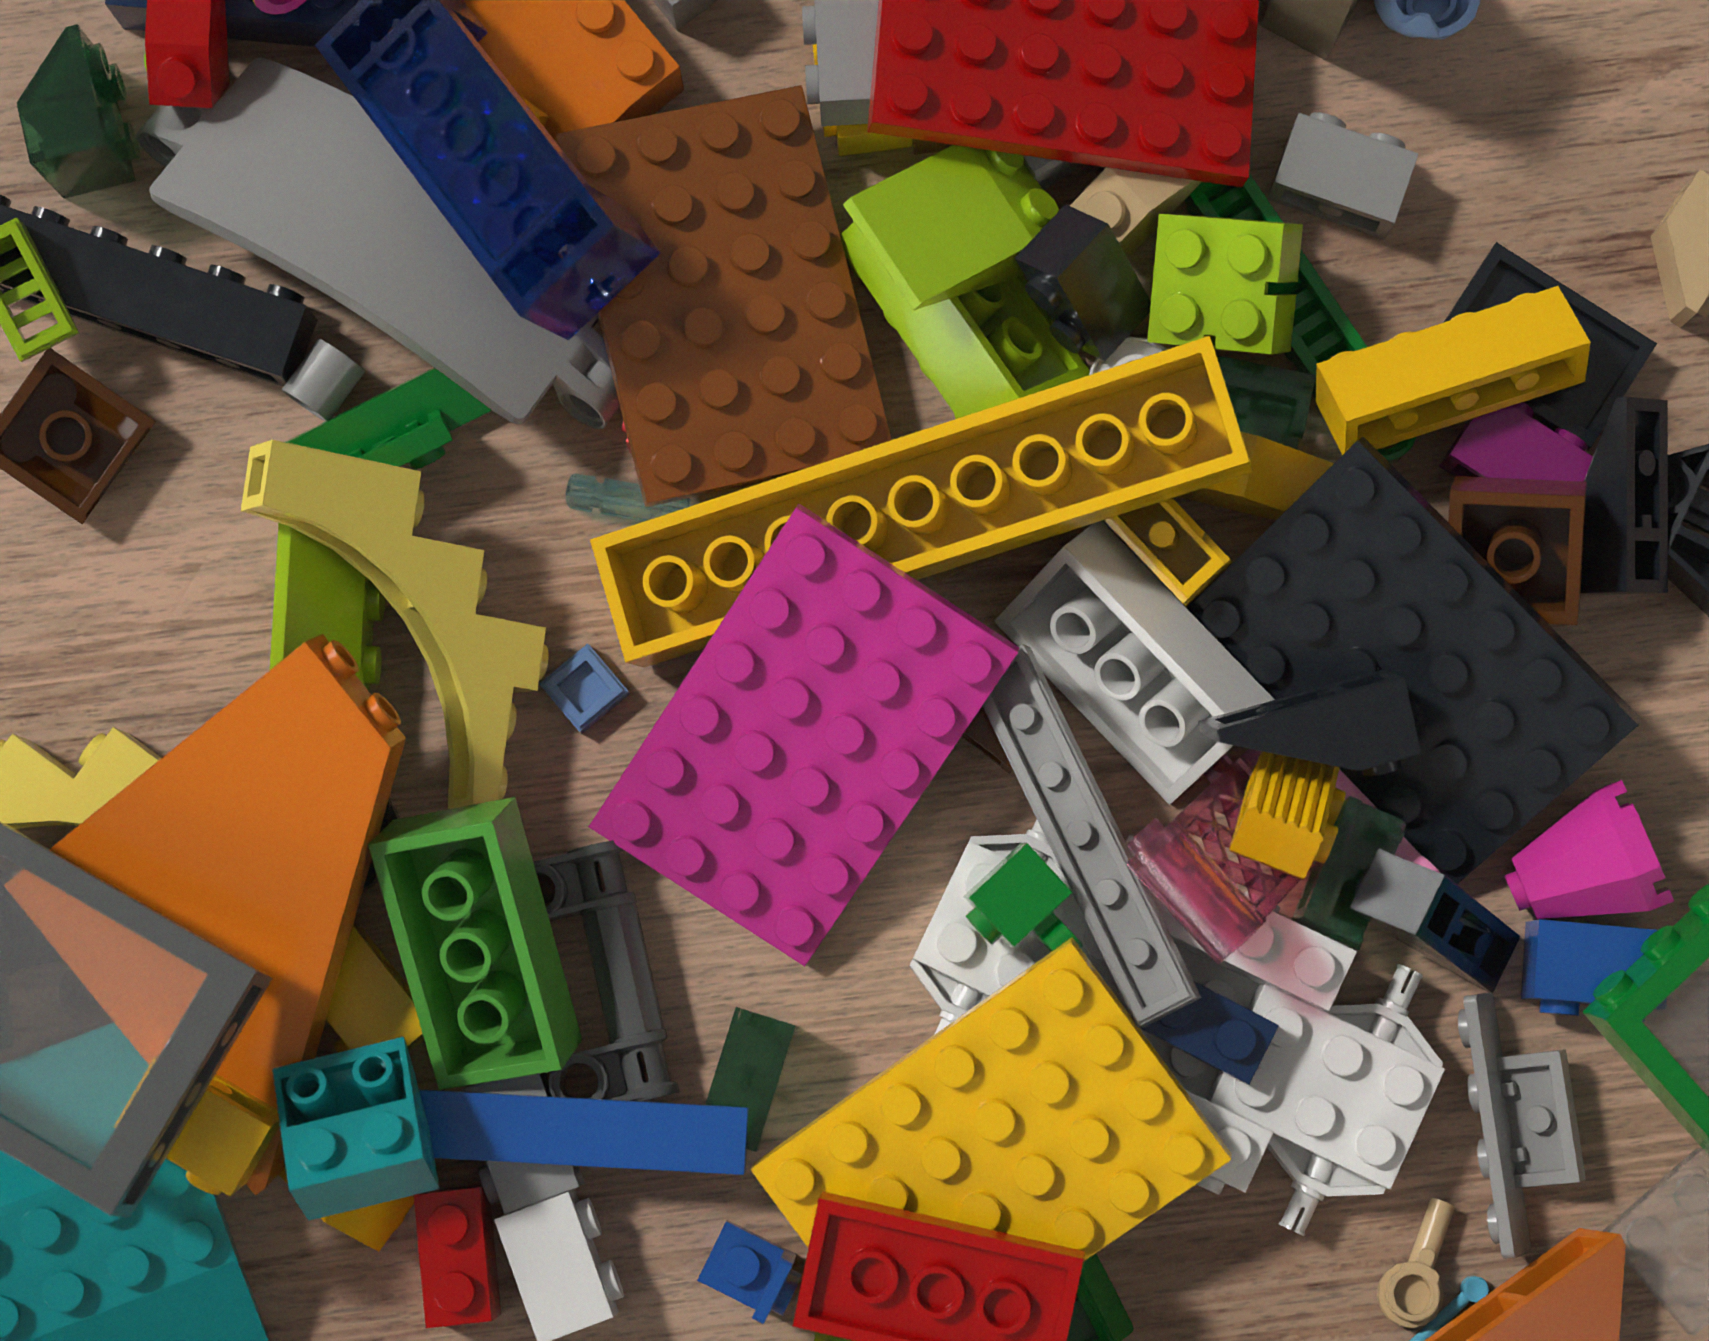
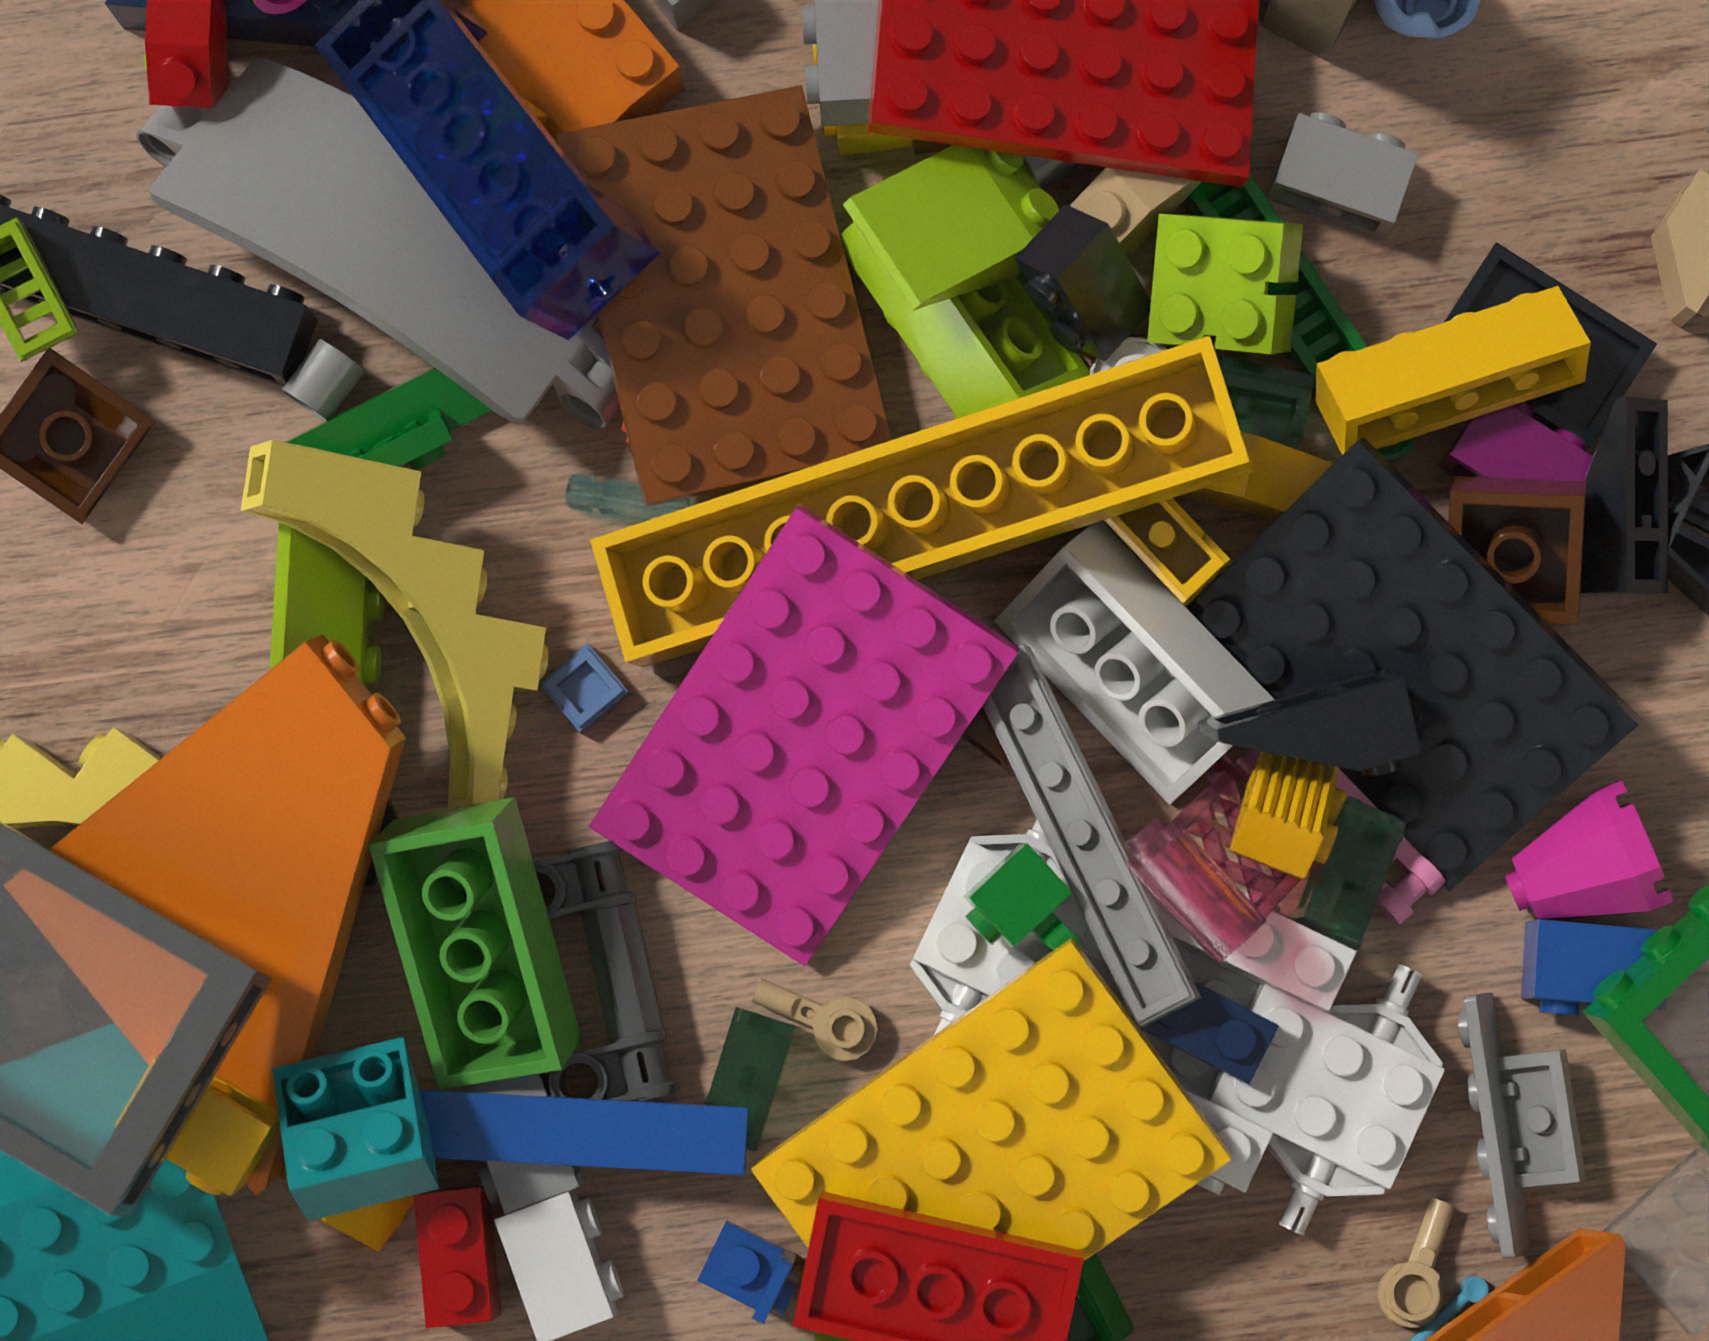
clear green slope [16,24,140,199] -> none
yellow brick [326,925,424,1052] -> none
black slope [1350,849,1521,993] -> none
none -> tan plate [752,978,877,1061]

